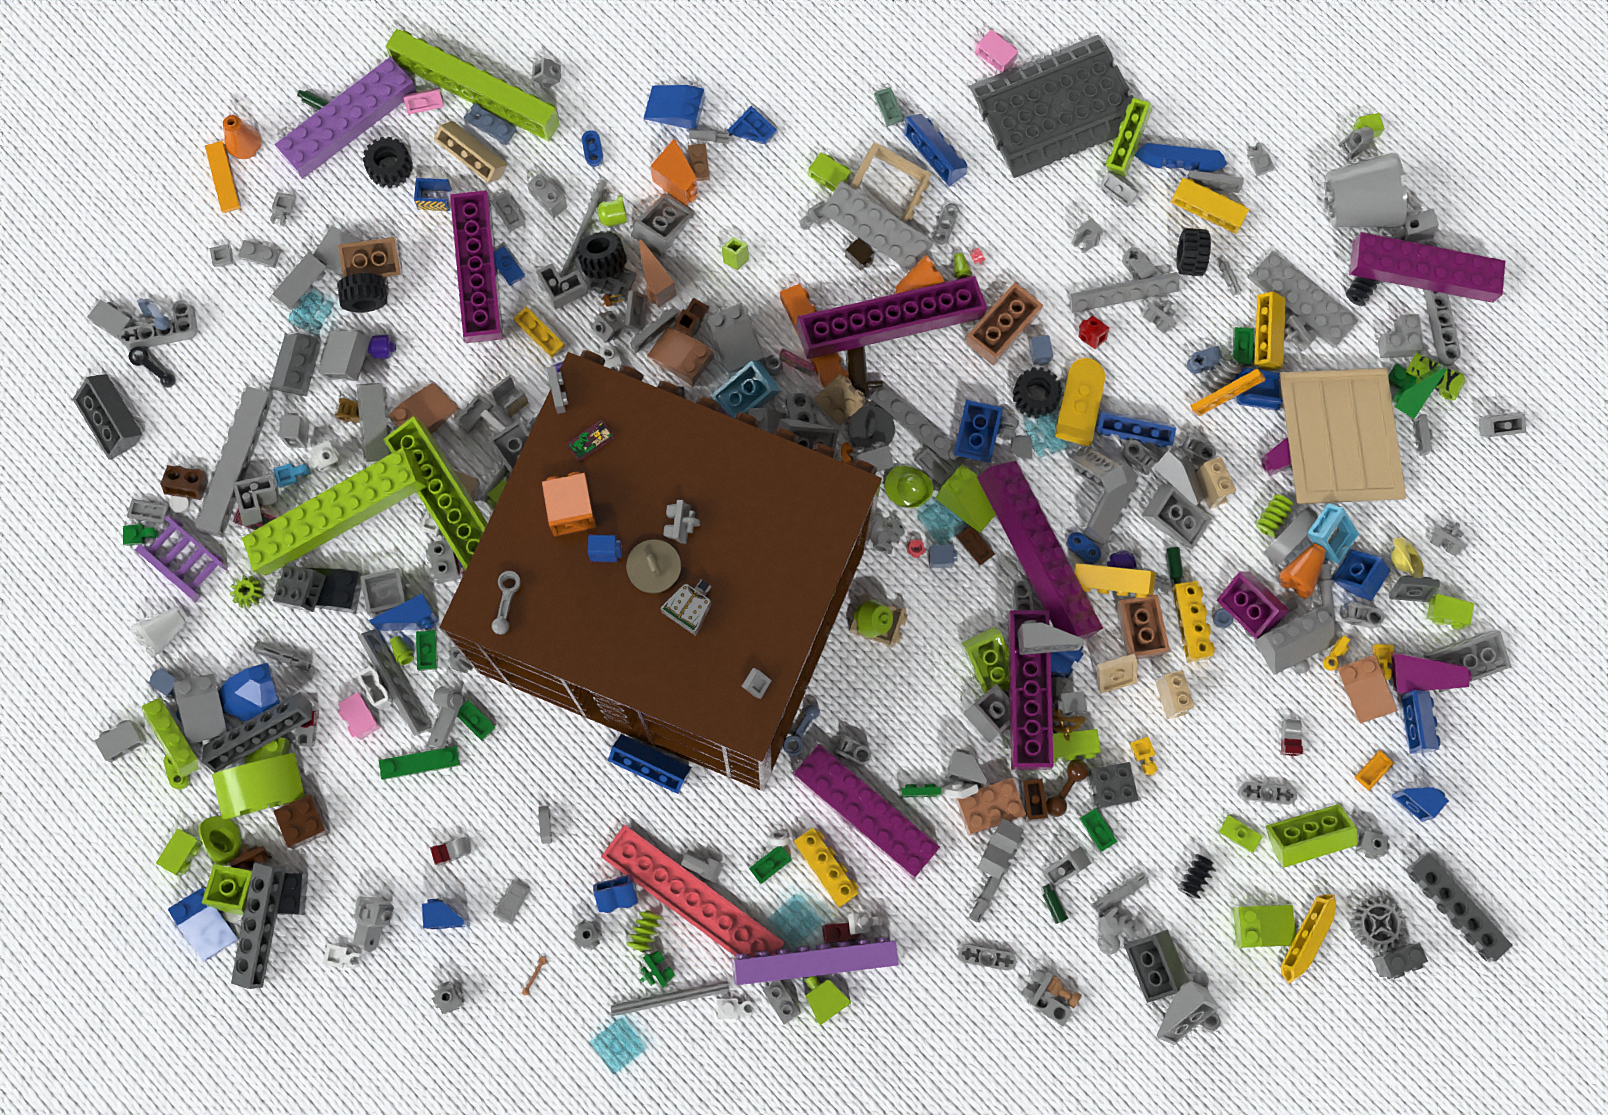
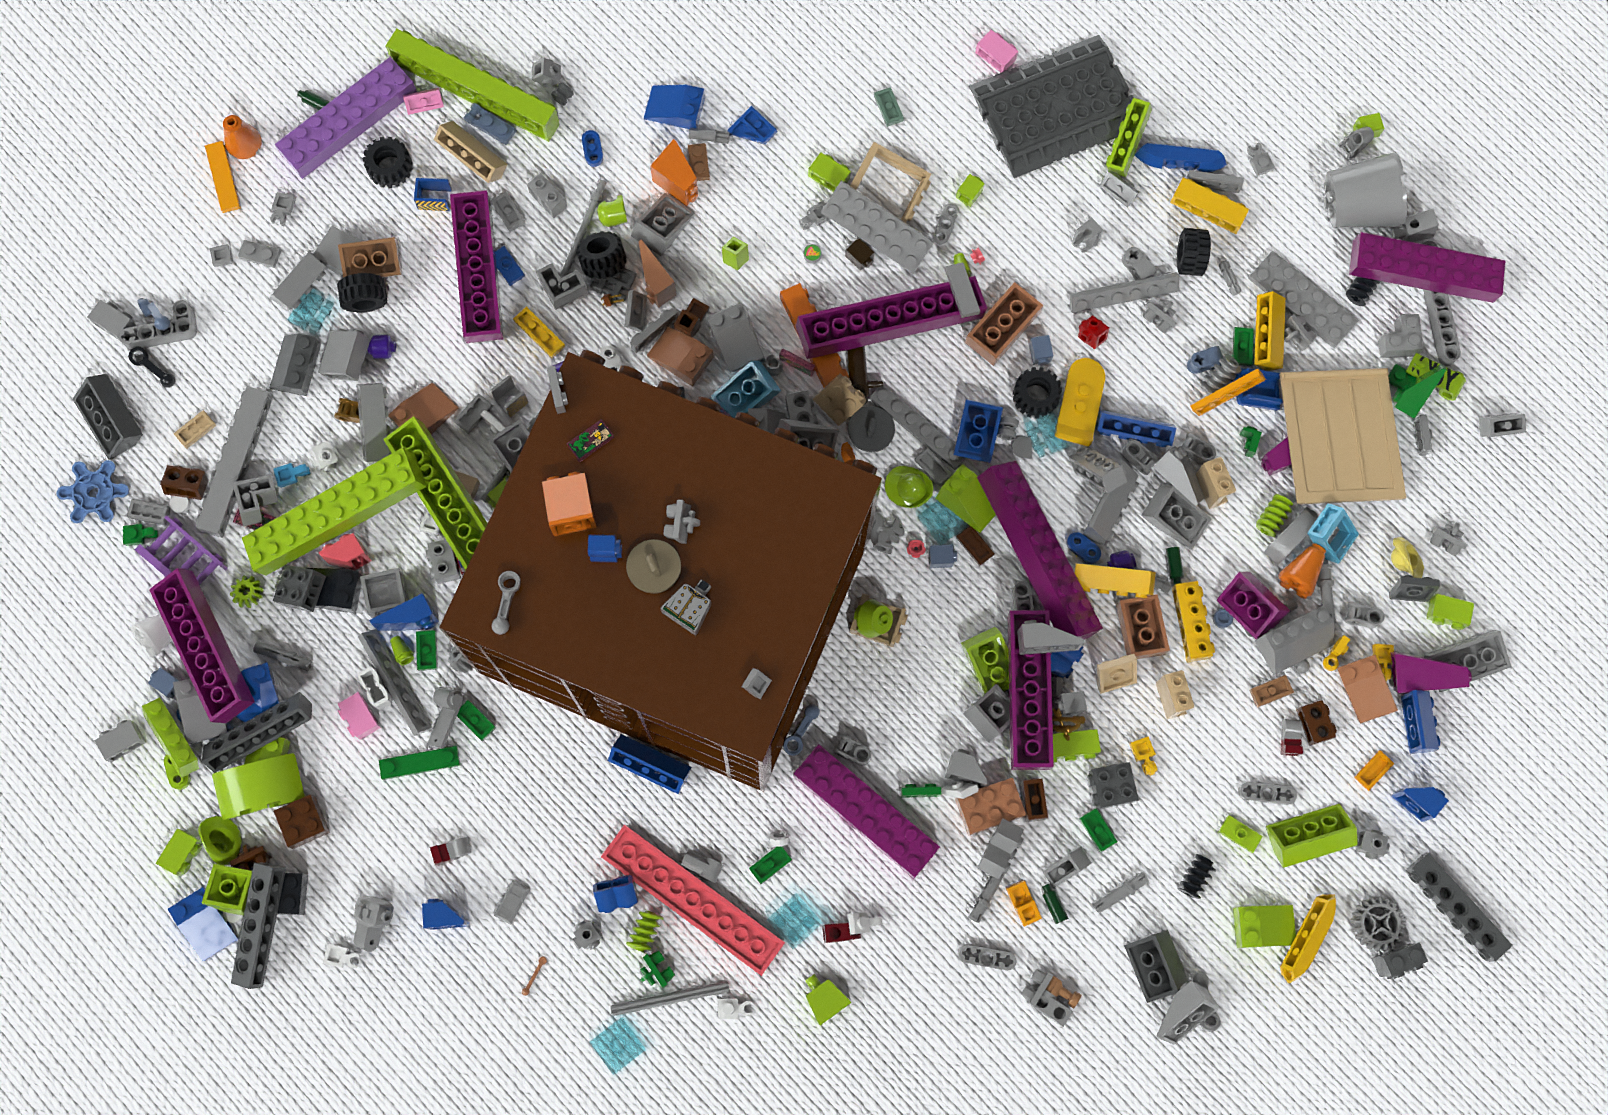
light grey brick [279,413,309,449] -> none
light grey leg [296,711,319,747] -> none
light grey brick [432,981,464,1015] -> none
light grey beam [538,806,552,844] -> none
light grey brick [591,311,625,343] -> none
medium lavender brick [731,936,899,985] -> none
light grey brick [762,980,801,1025] -> none
yellow brick [793,828,859,908] -> none
light grey brick [849,441,895,472] -> none
orange cone [893,255,945,294] -> none
blue slope [904,114,968,187] -> none
reddish brown piece [1046,760,1089,817] -> none
light grey animal [1098,905,1135,955] -> none
blue slope [1332,549,1391,601] -> none
none -> medium blue plate [56,460,129,524]
none -> magenta brick [149,568,255,723]
none -> tan plate [174,410,217,449]
none -> coral slope [318,533,371,571]
none -> dark grey wheel [551,82,574,106]
none -> tile [803,244,822,264]
none -> light grey tile [945,263,980,318]
none -> lime brick [956,174,985,208]
none -> light orange slope [1006,880,1042,927]
none -> green bracket [1239,426,1262,458]
none -> medium nougat plate [1249,675,1294,708]
none -> reddish brown brick [1296,700,1337,746]

